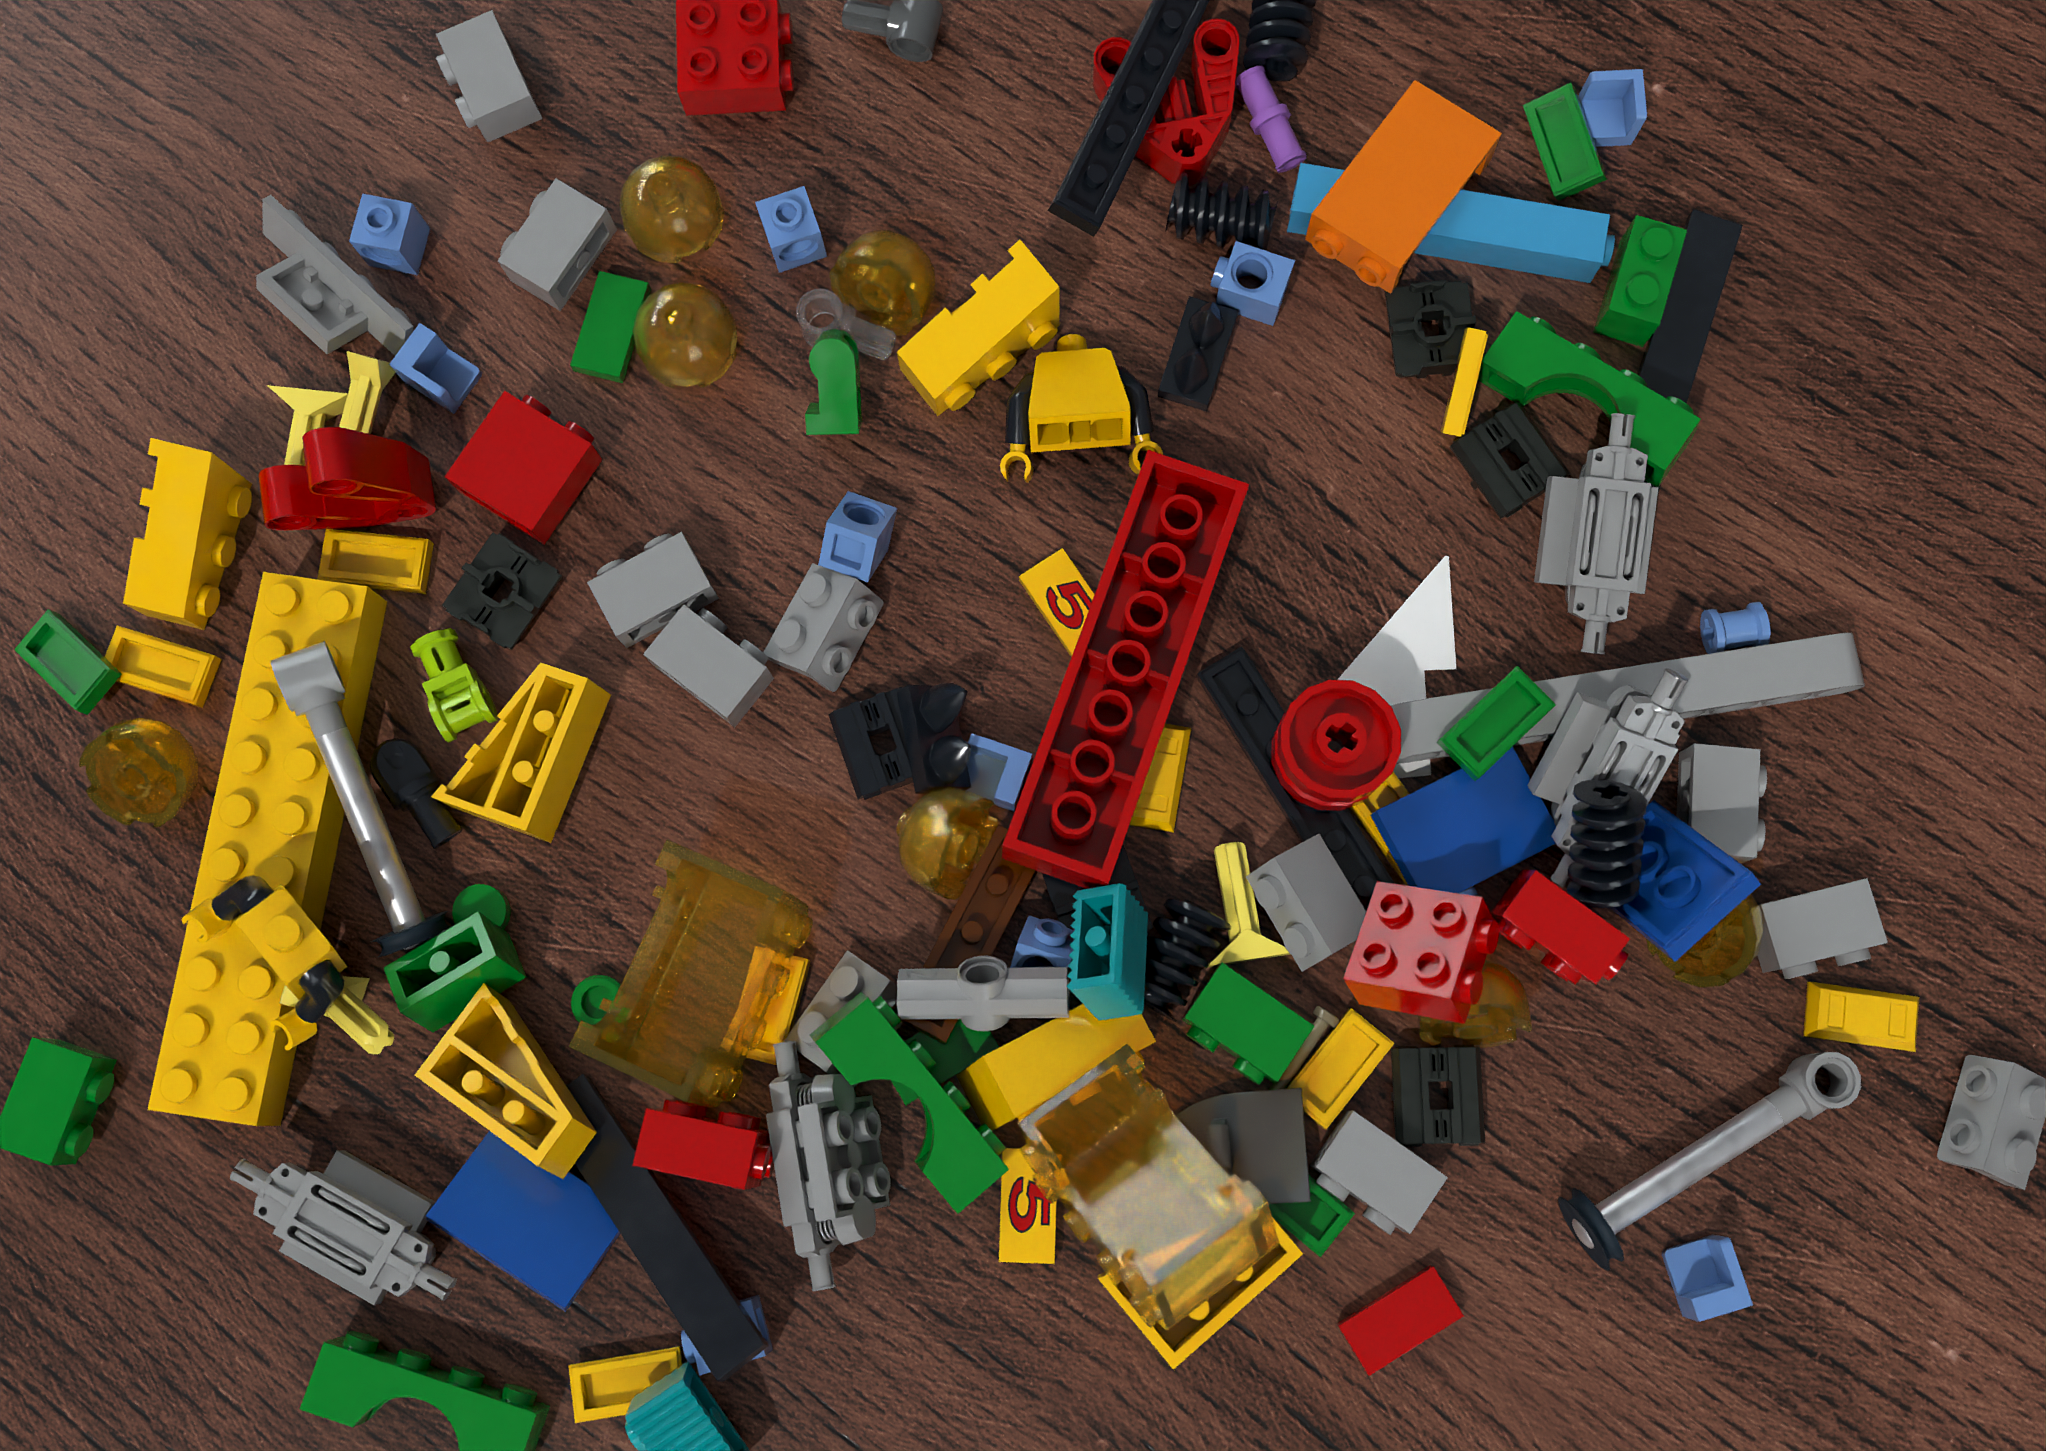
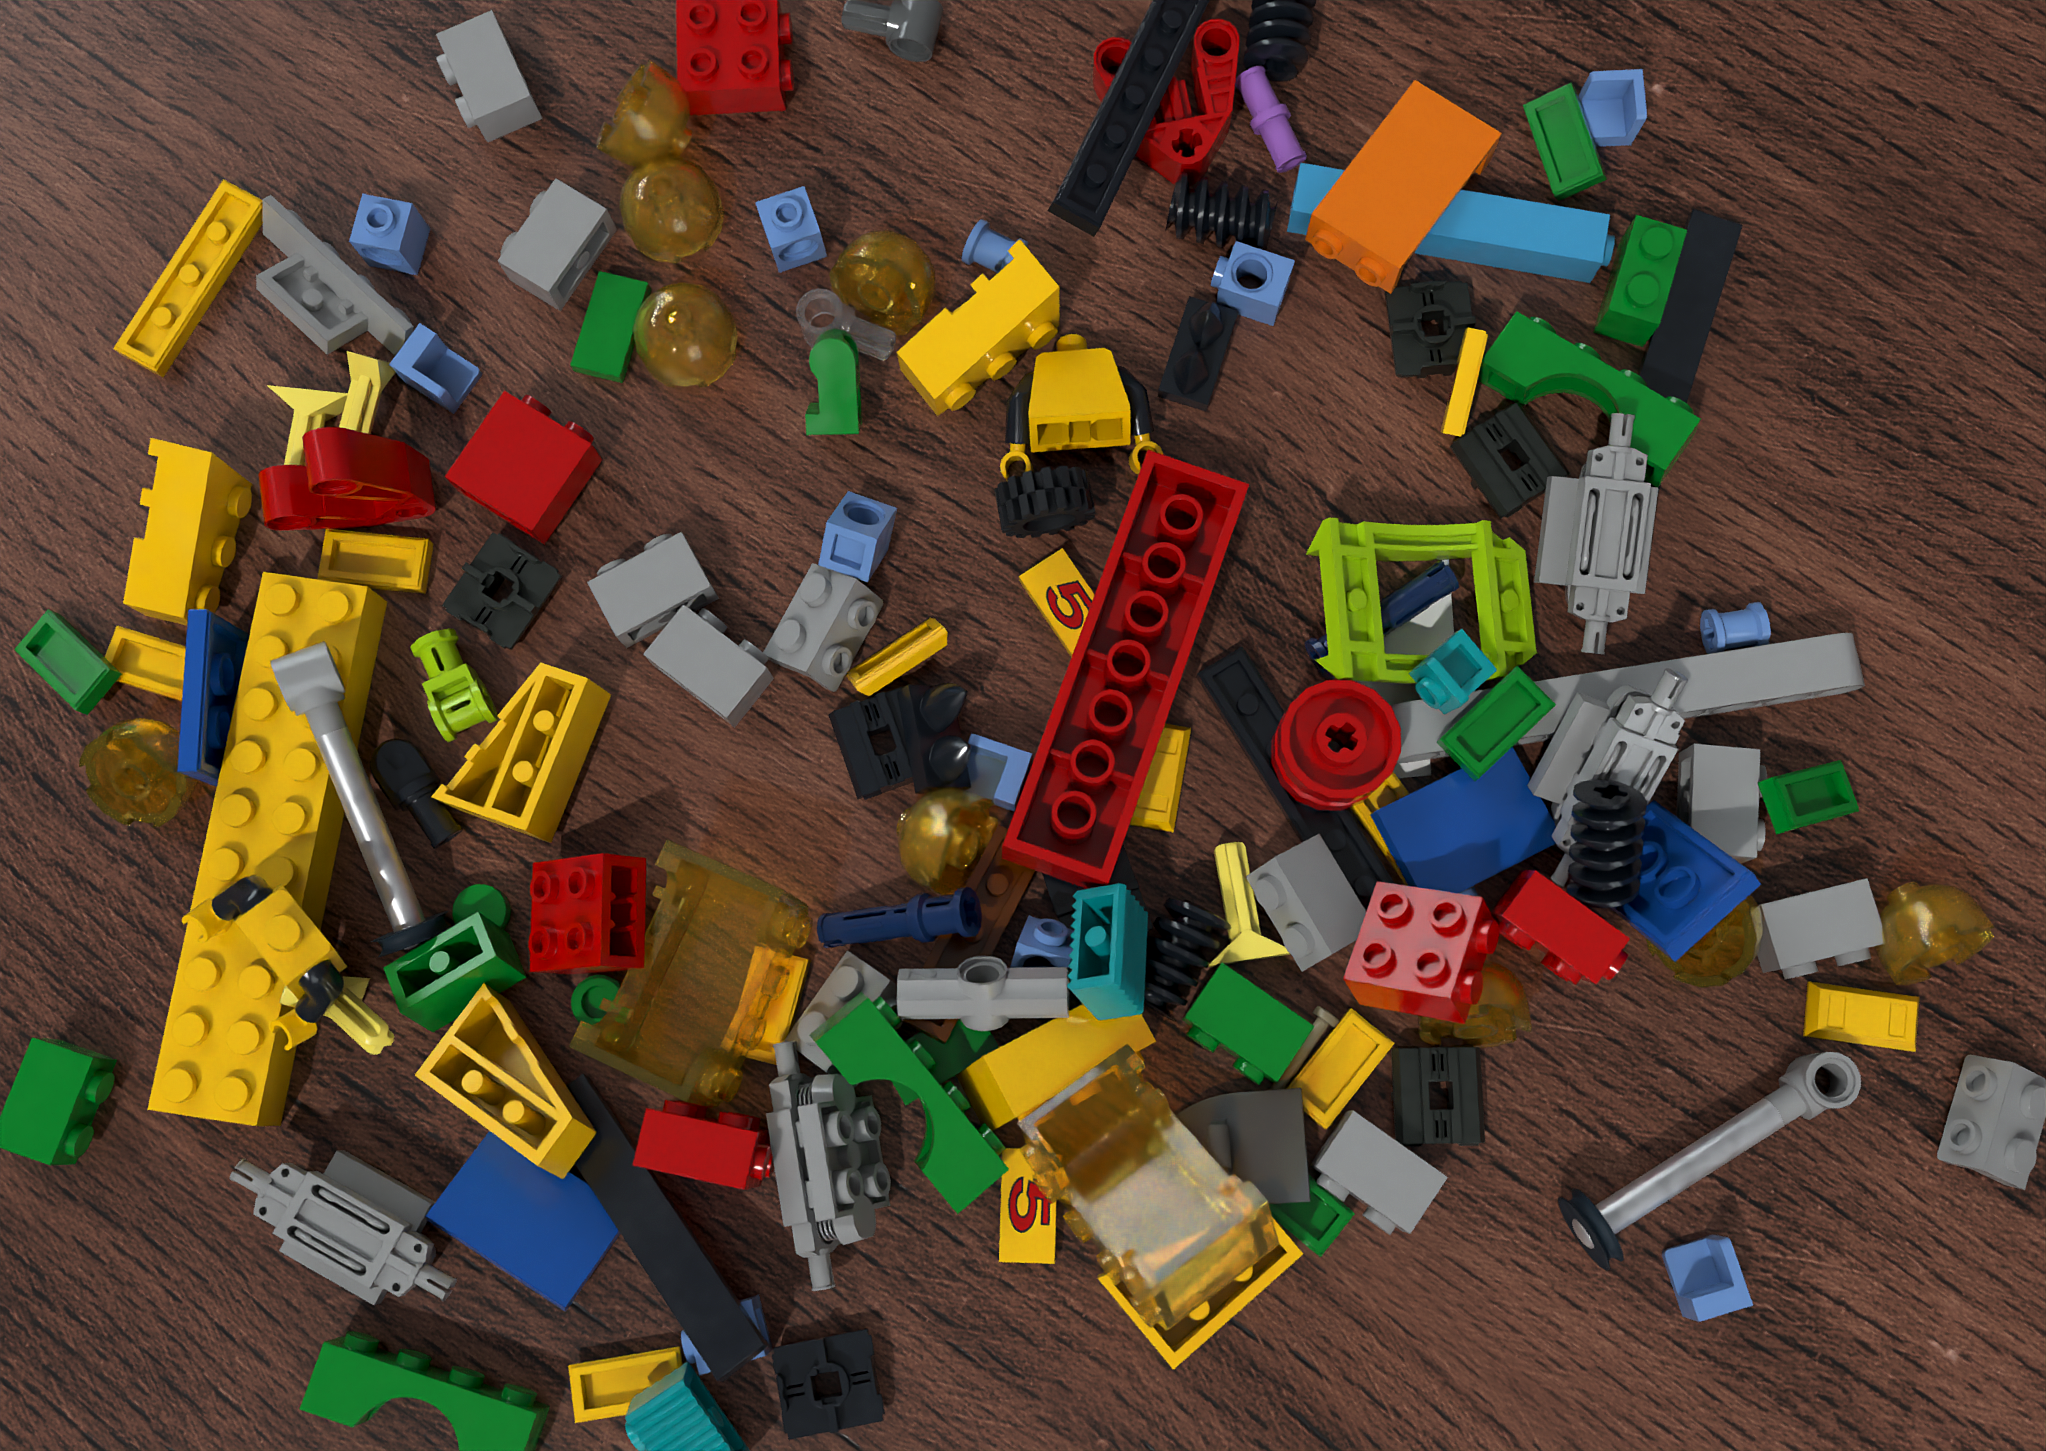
red tile [1336,1265,1464,1376] -> none
none -> yellow tile [113,179,263,378]
none -> blue tile [177,609,249,787]
none -> red brick [528,853,646,974]
none -> clear yellow cylinder [596,60,693,168]
none -> black piece [772,1329,885,1440]
none -> dark blue pin [817,887,982,948]
none -> yellow tile [846,617,948,696]
none -> medium blue bush [961,219,1028,273]
none -> black tyre [994,466,1096,538]
none -> dark blue pin [1304,560,1459,680]
none -> lime wedge [1306,517,1537,683]
none -> teal bracket [1408,629,1497,715]
none -> green tile [1757,760,1859,835]
none -> clear yellow cylinder [1874,882,1995,985]

